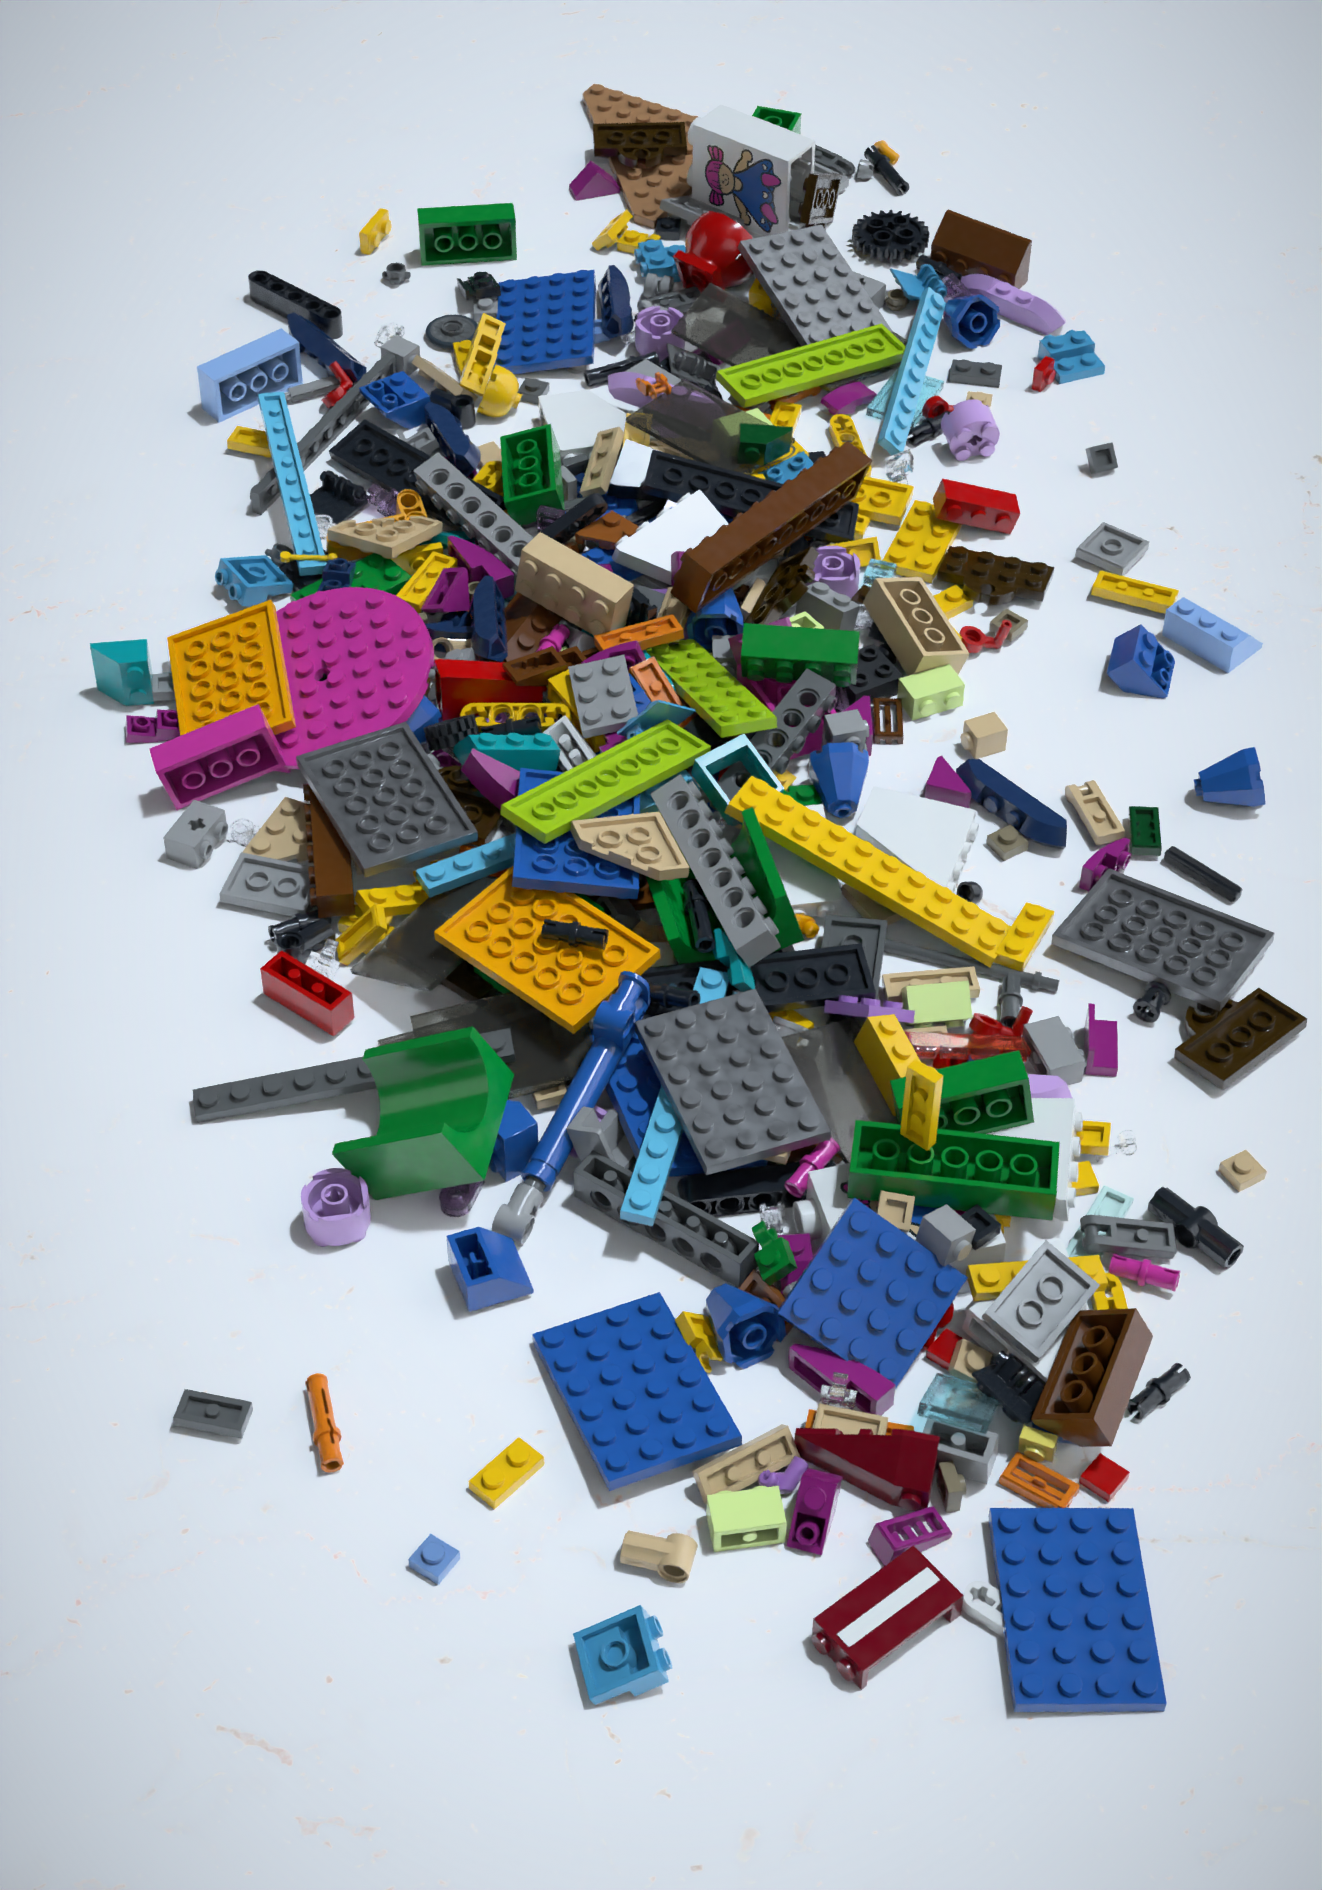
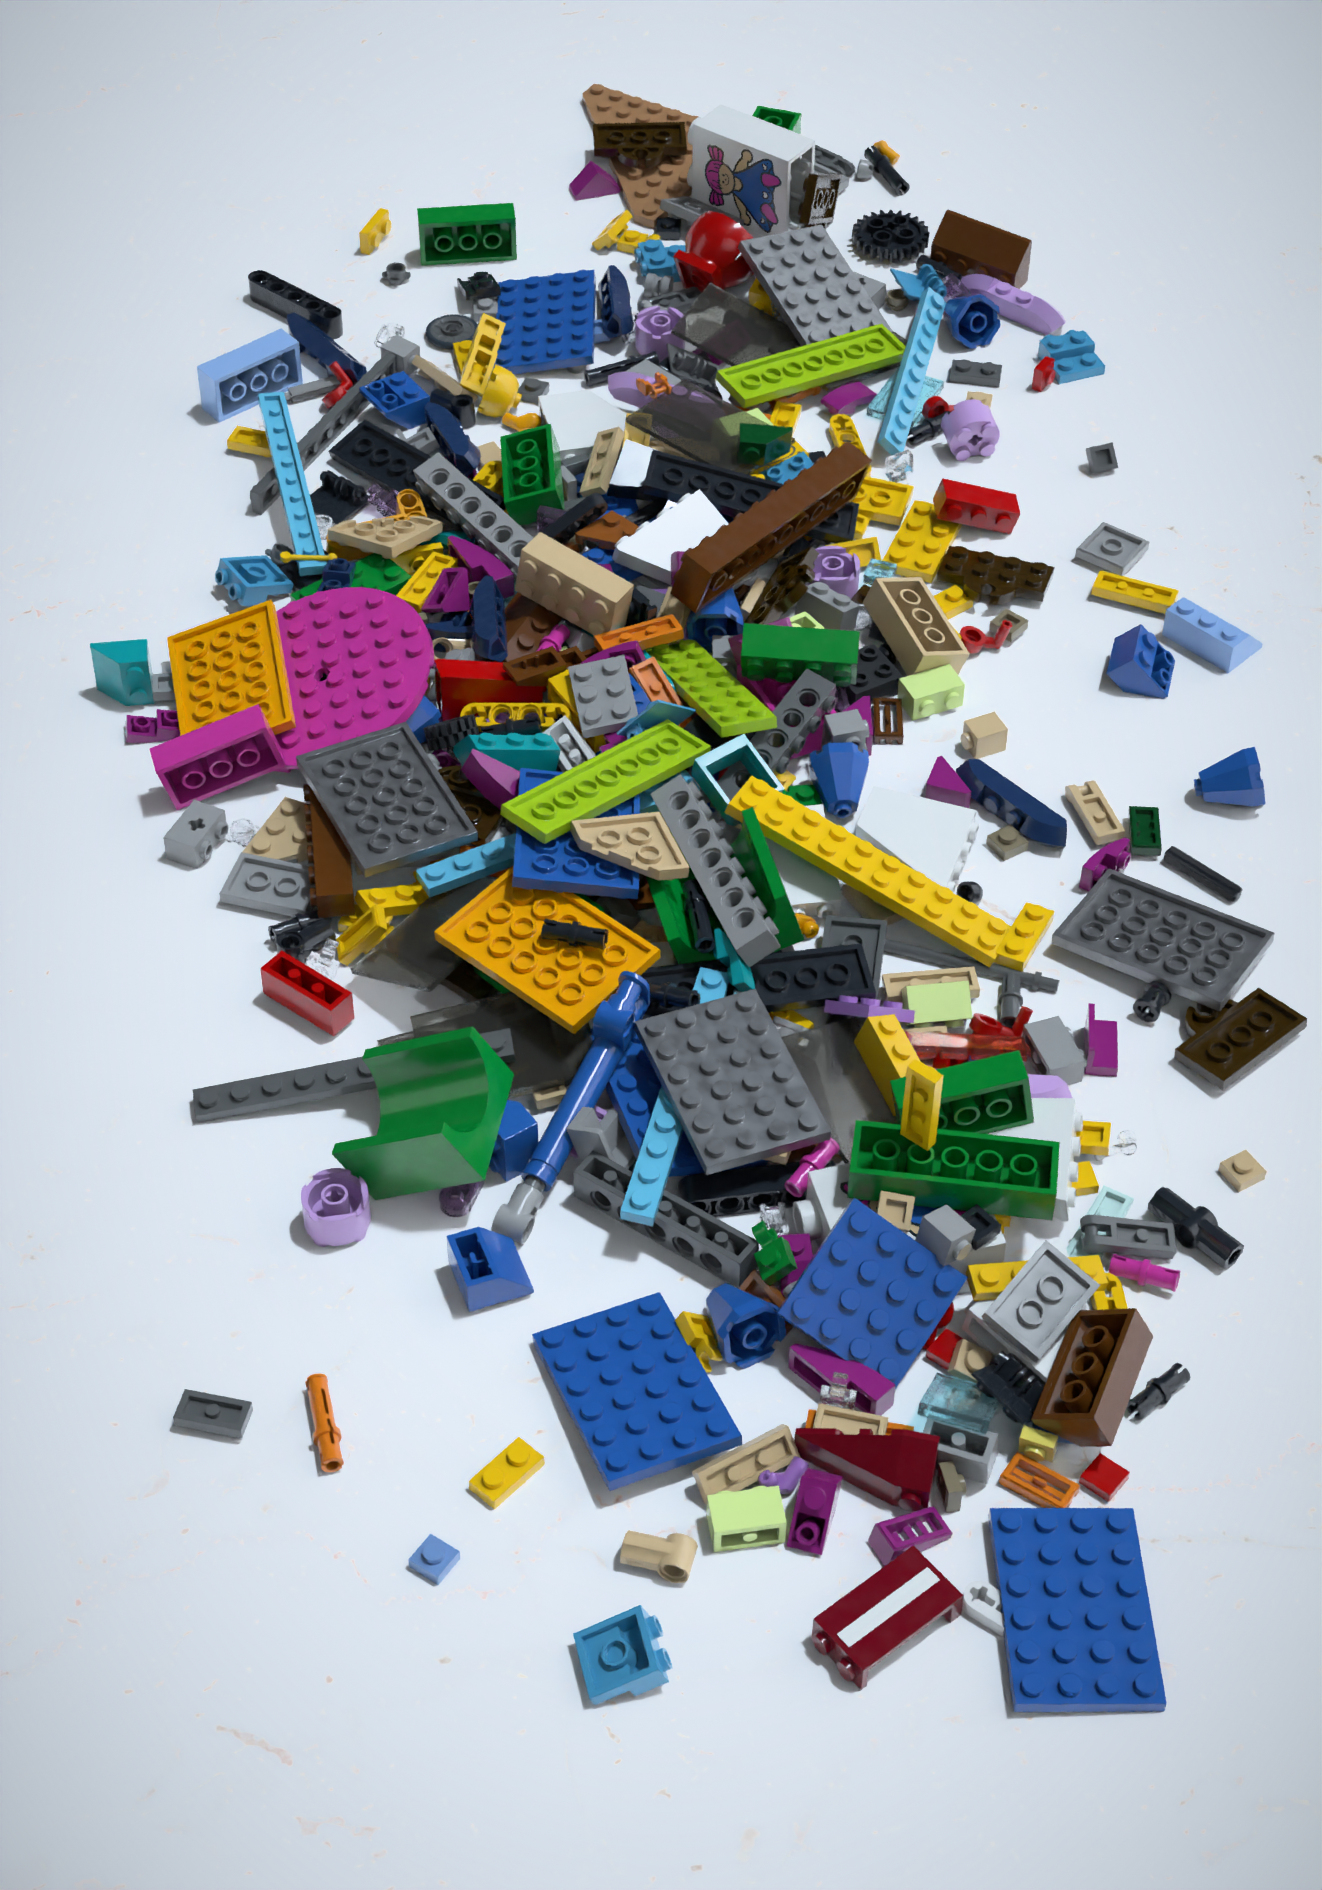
none -> light orange arm [502,412,542,432]

